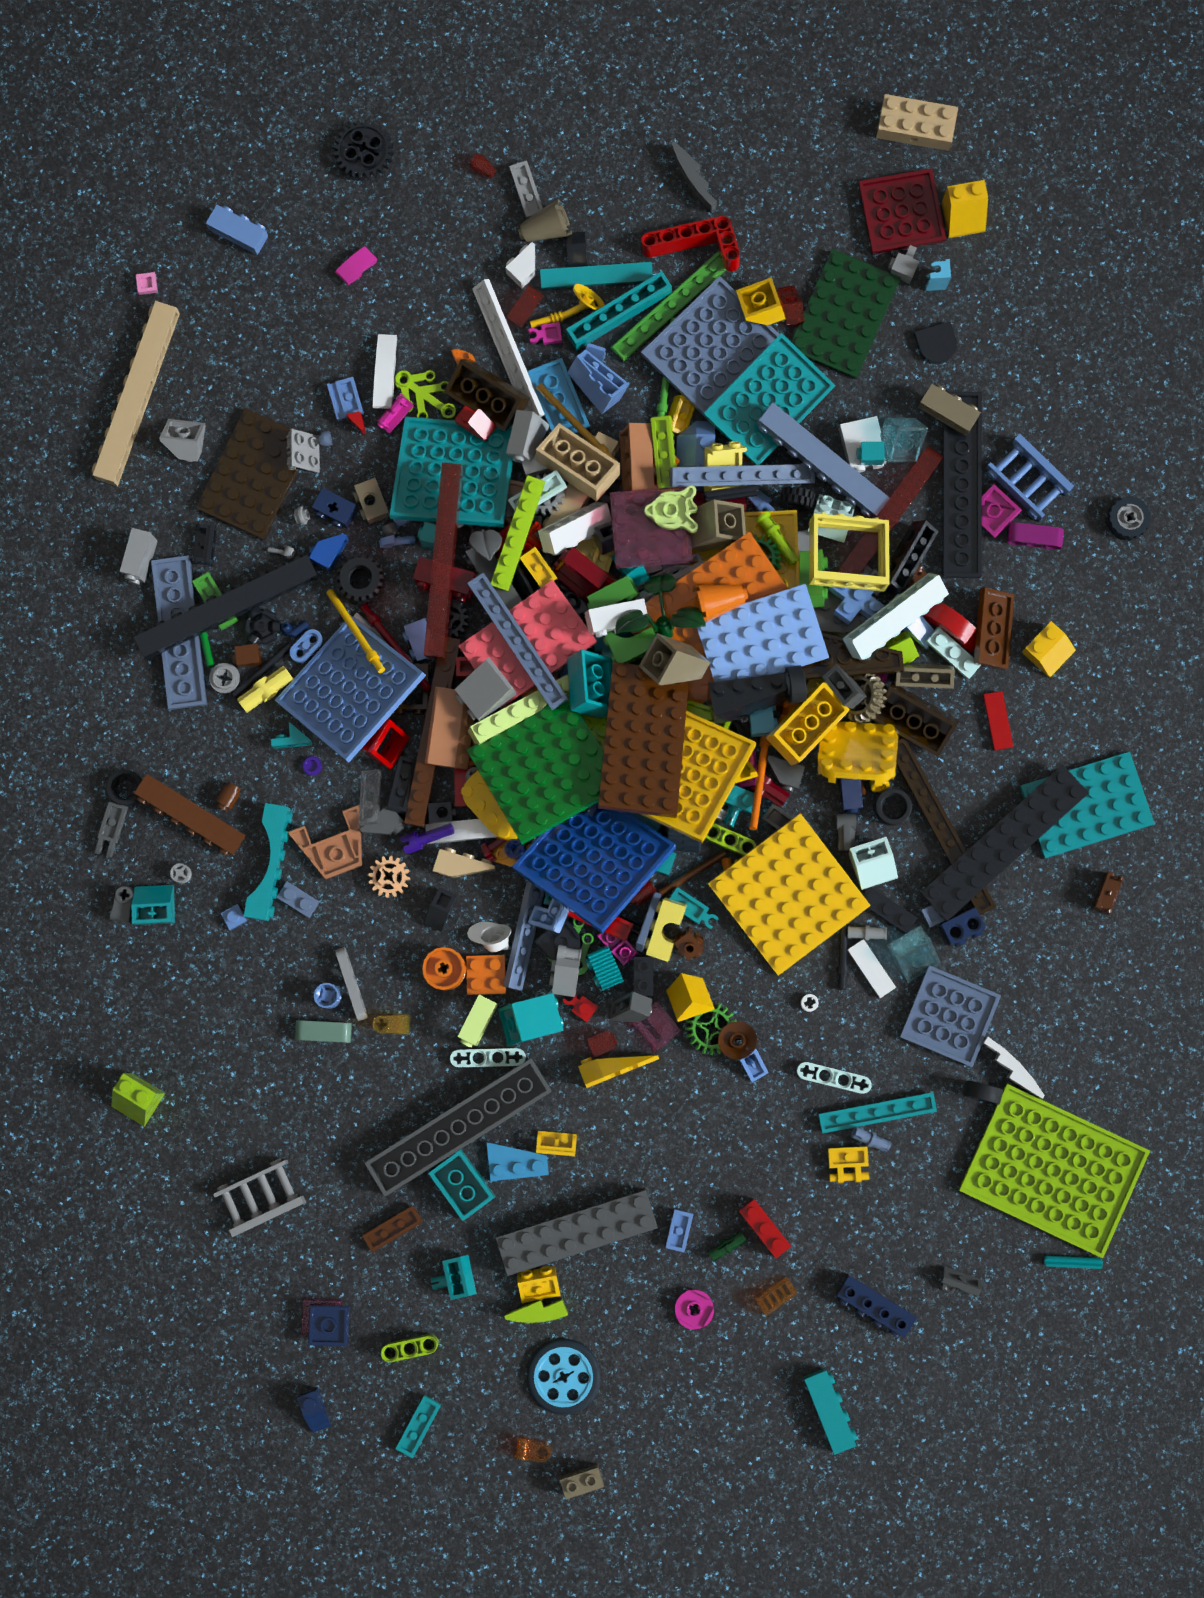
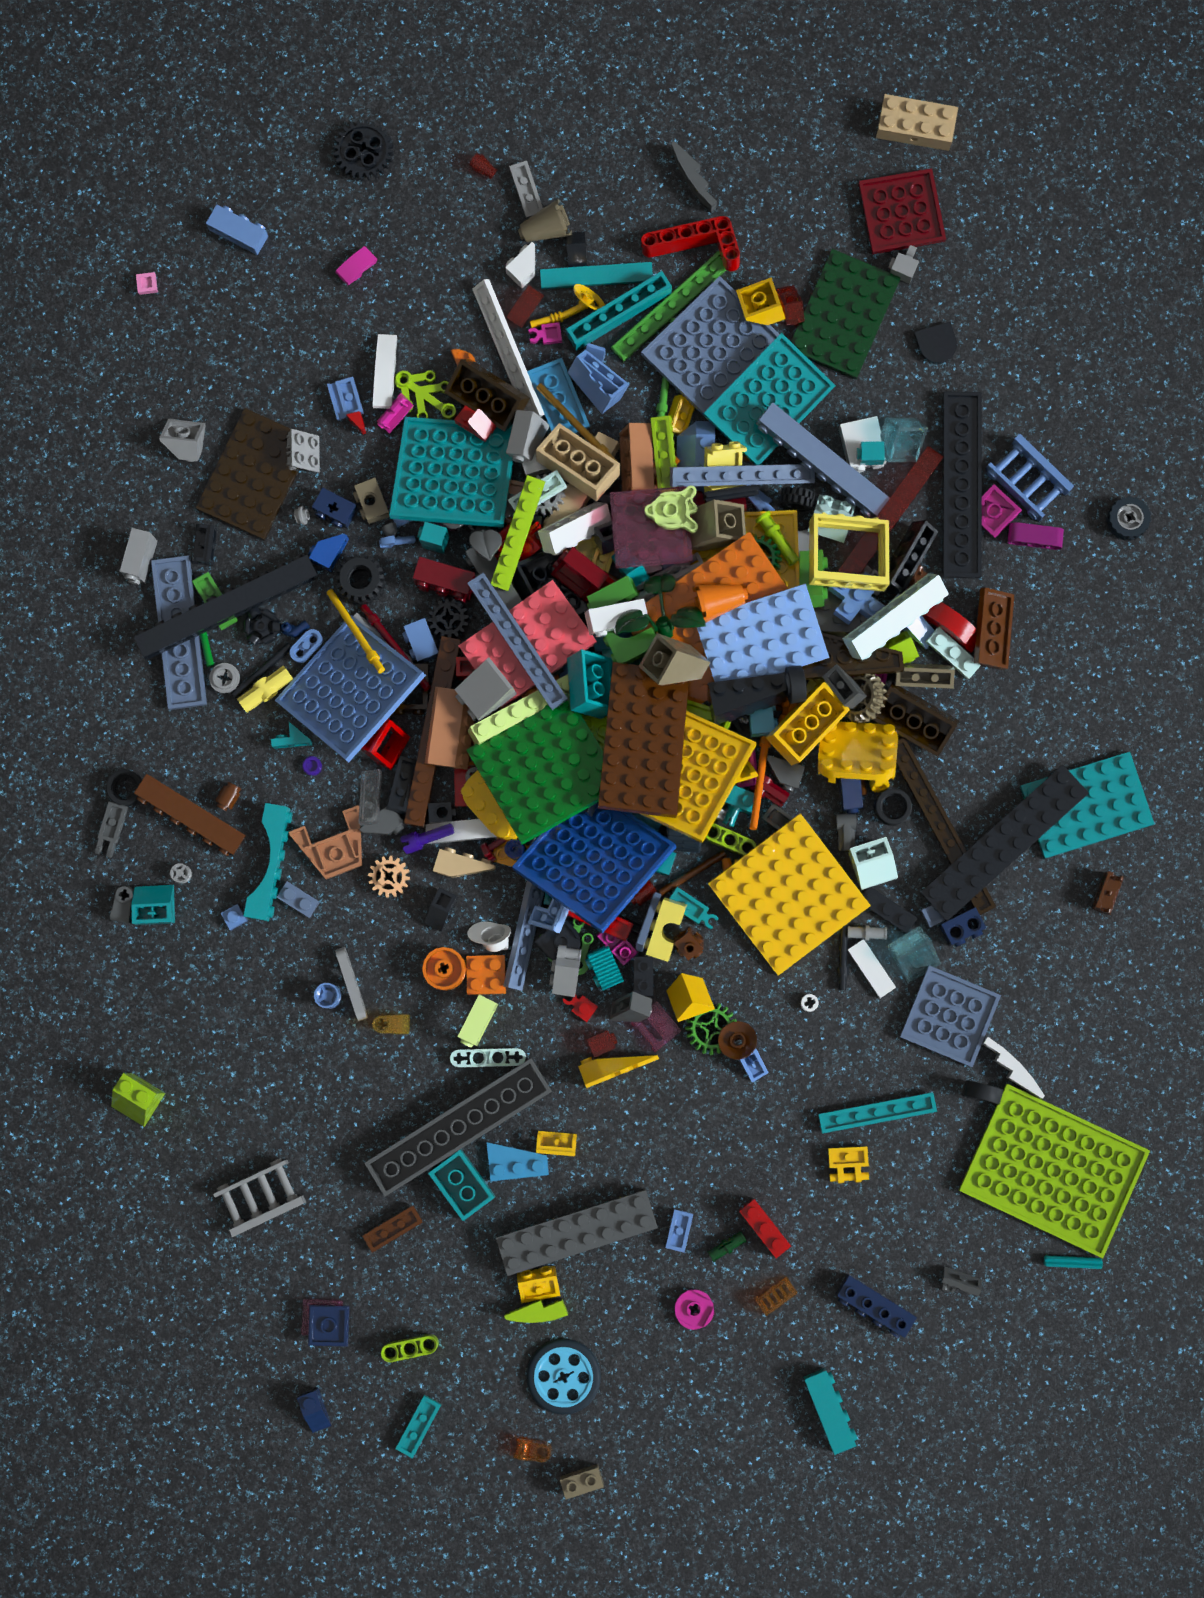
tan brick [92,301,180,487] -> none
reddish brown brick [232,644,262,668] -> none
light grey hand [268,546,296,559] -> none
sand green beam [295,1020,352,1043] -> none
sand blue hinge [318,430,333,446] -> none
clear red brick [424,463,463,659] -> none
teal brick [431,1255,477,1300] -> none
teal slope [498,993,564,1046] -> none
yellow plate [520,547,558,588] -> none
light aqua beam [797,1062,871,1094] -> none
sand blue pin [851,1126,891,1153] -> none
dark tan brick [918,384,981,436] -> none
medium azure hinge [925,259,951,291] -> none
yellow slope [941,180,988,238] -> none
red tile [983,691,1014,751] -> none
yellow slope [1022,621,1076,678] -> none

